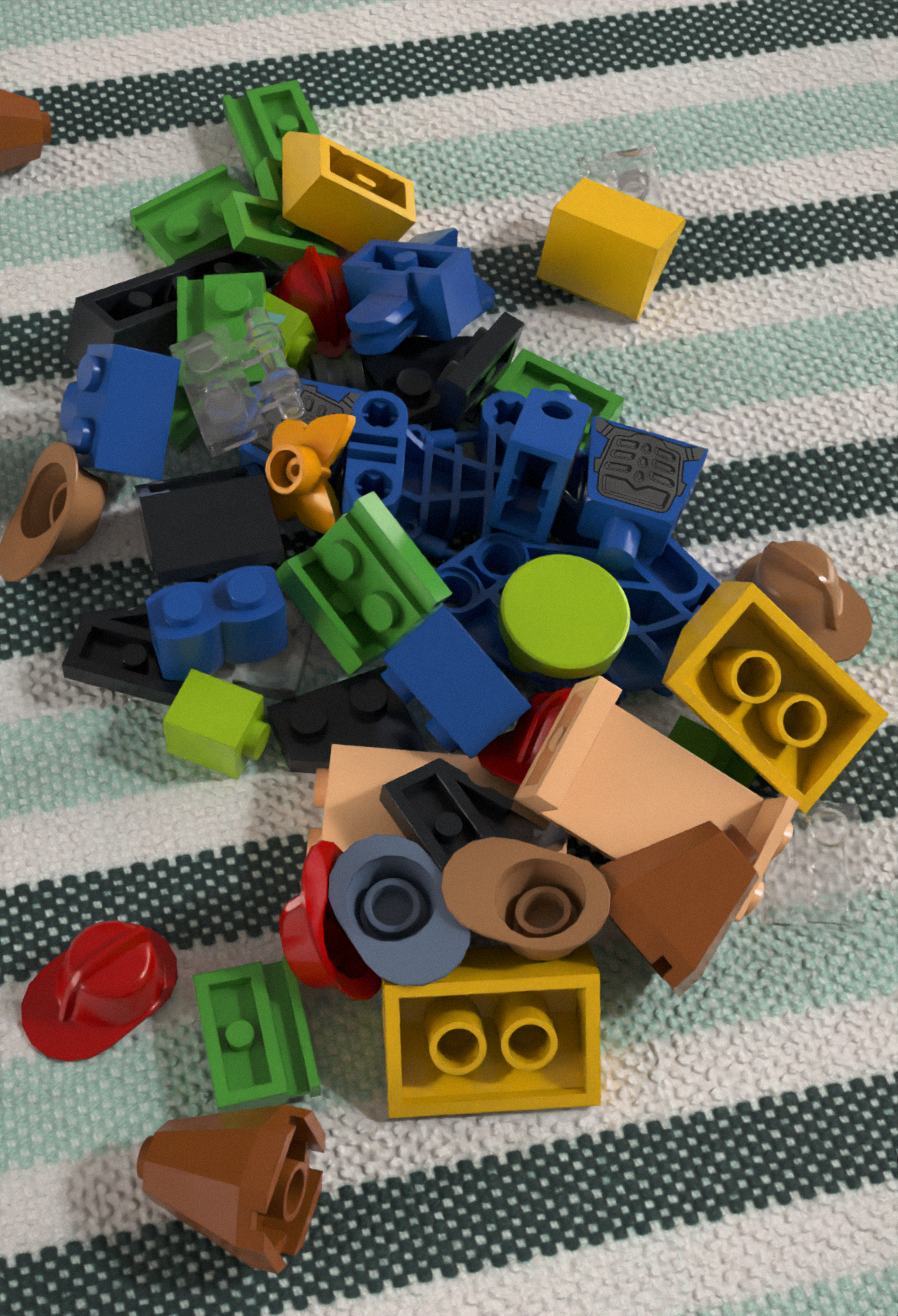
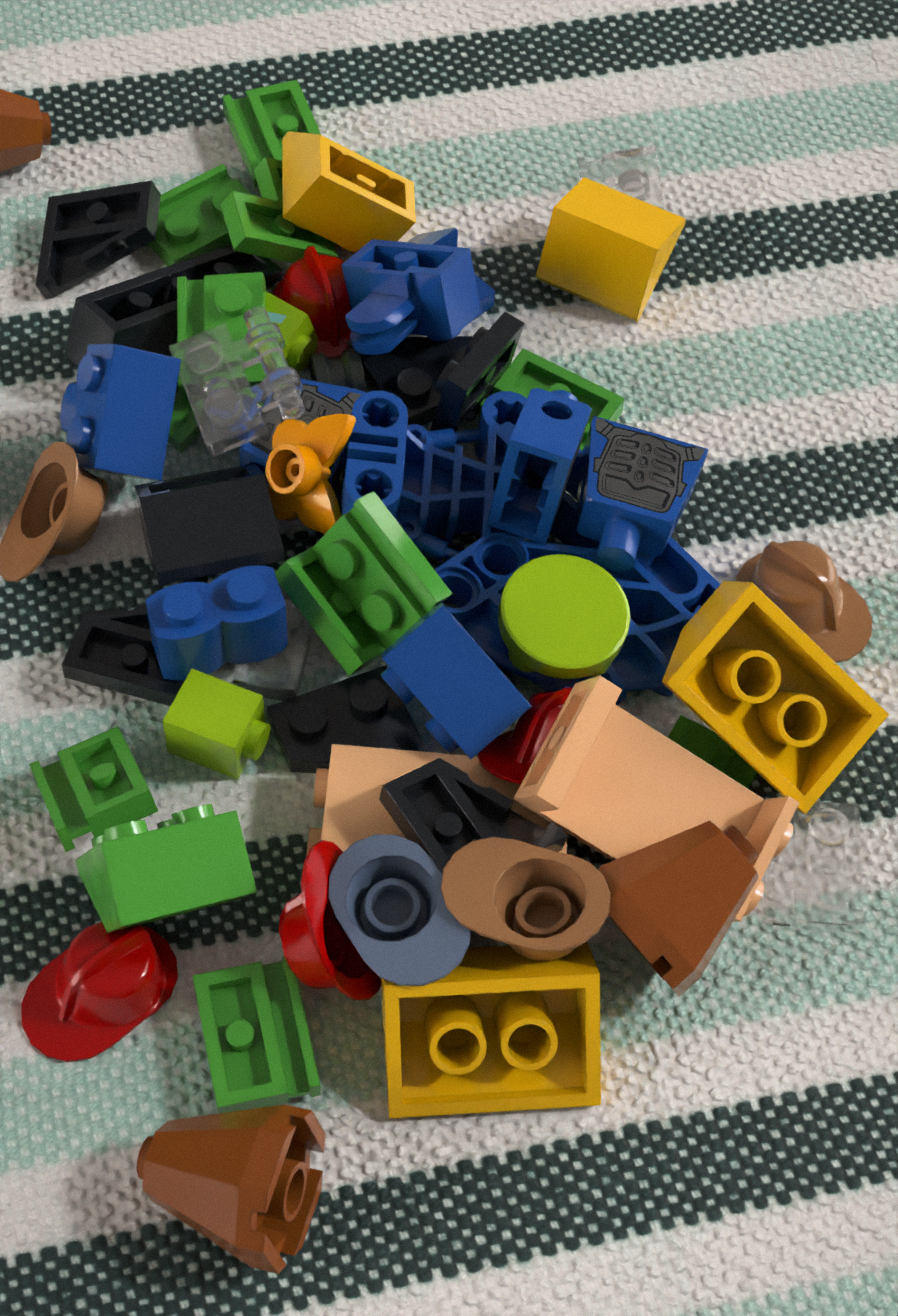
none -> bright green plate [29,726,158,852]
none -> black wing [35,180,161,299]
none -> bright green slope [75,804,257,933]

